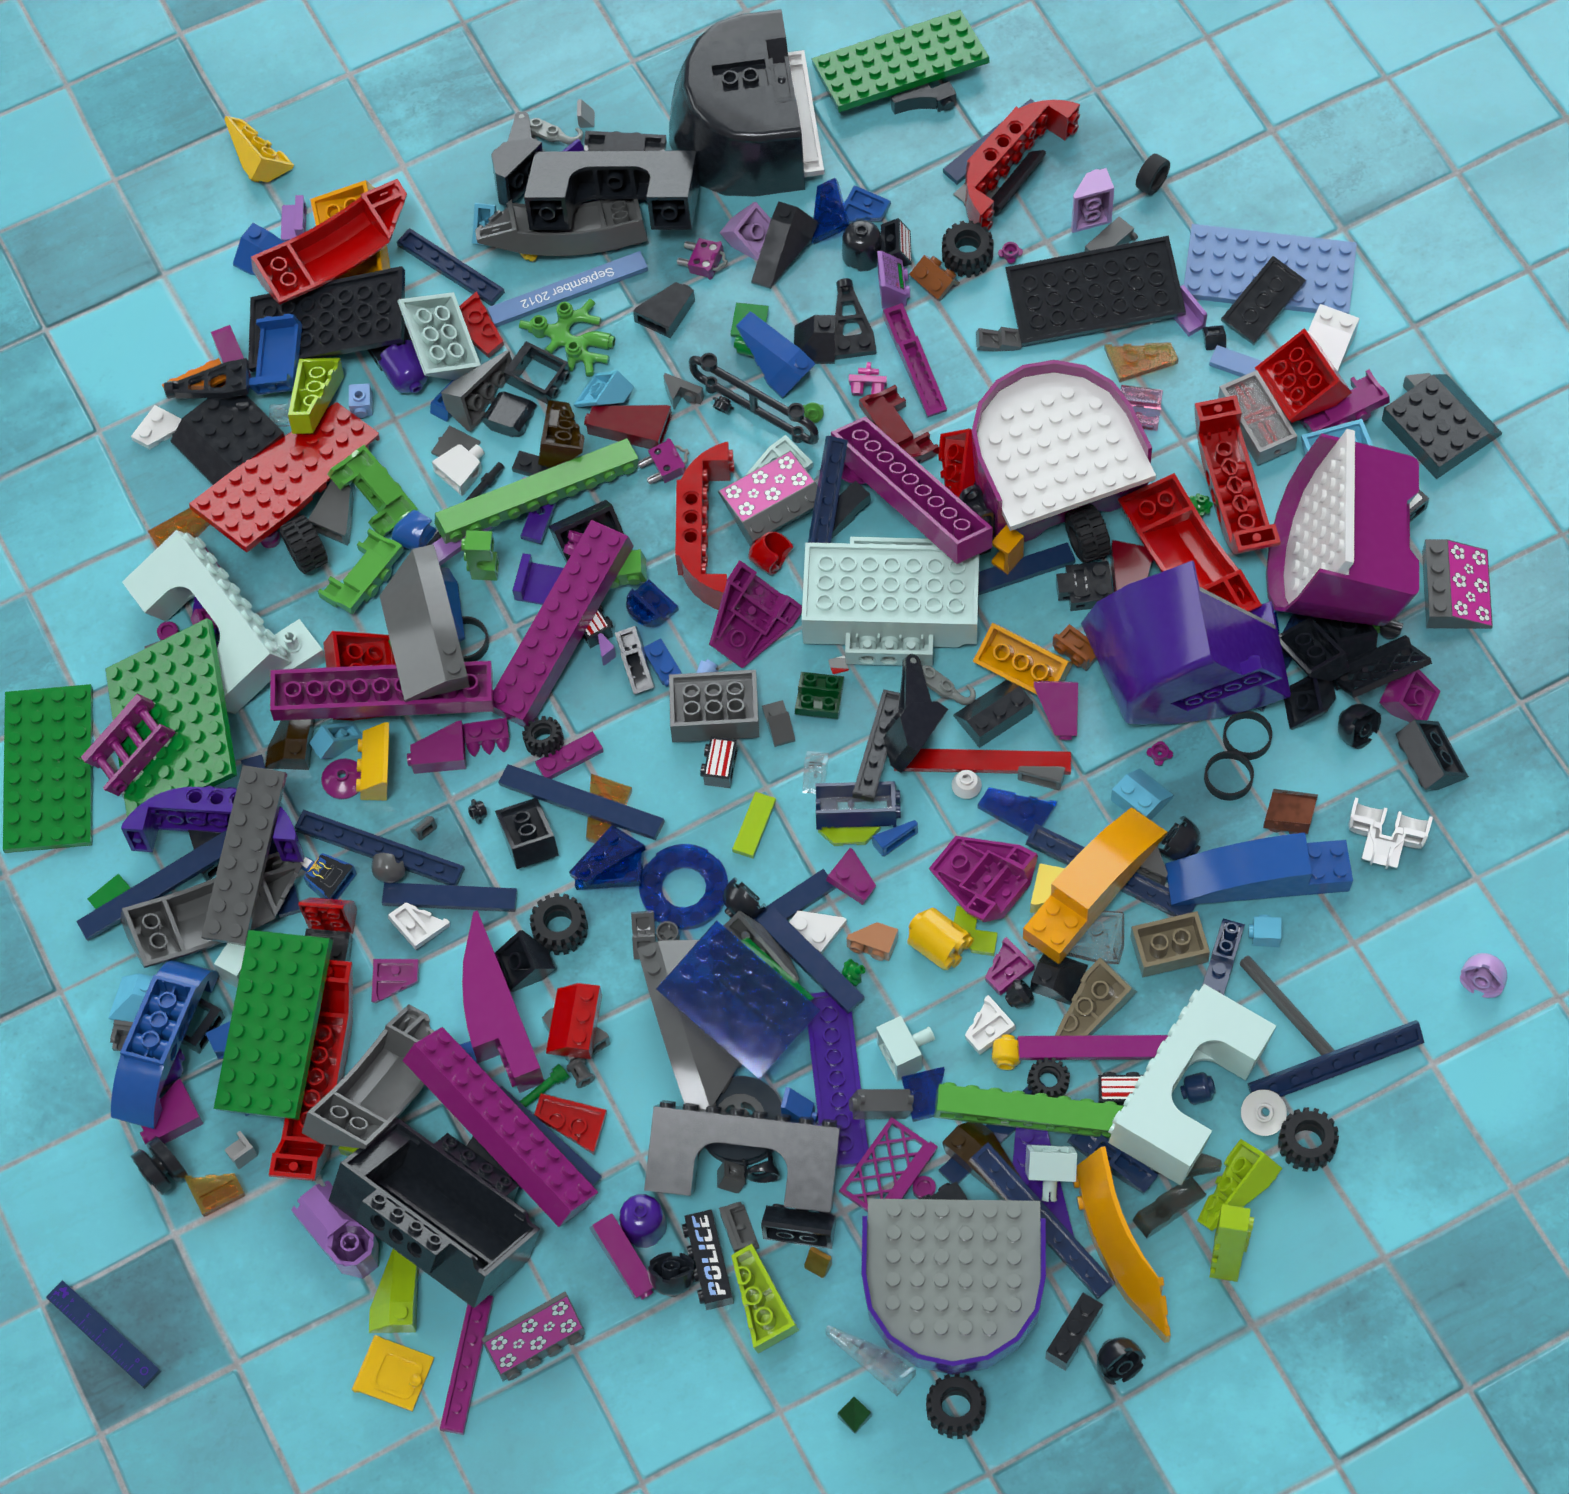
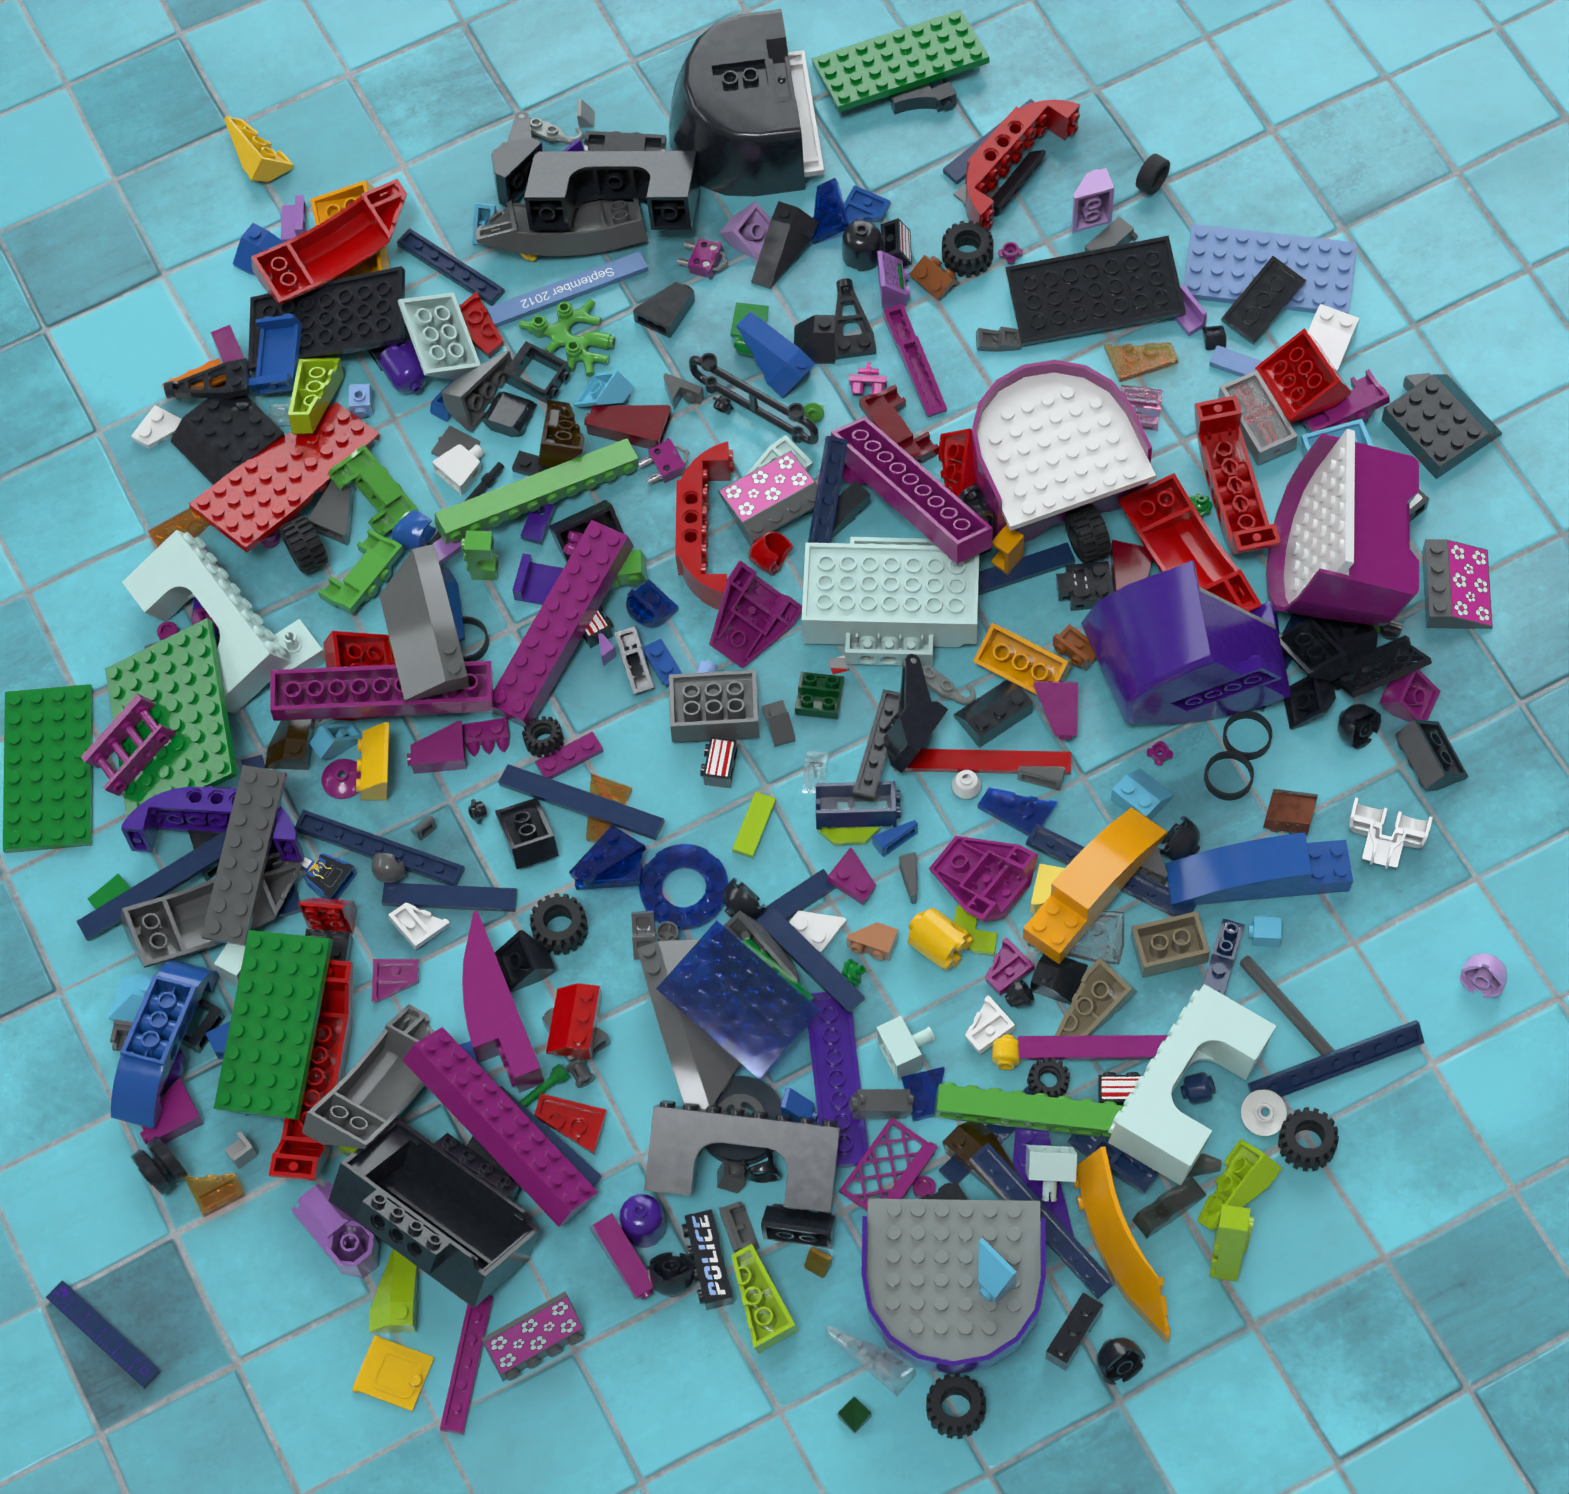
none -> dark grey slope [899,852,917,904]
none -> medium azure slope [978,1238,1016,1304]

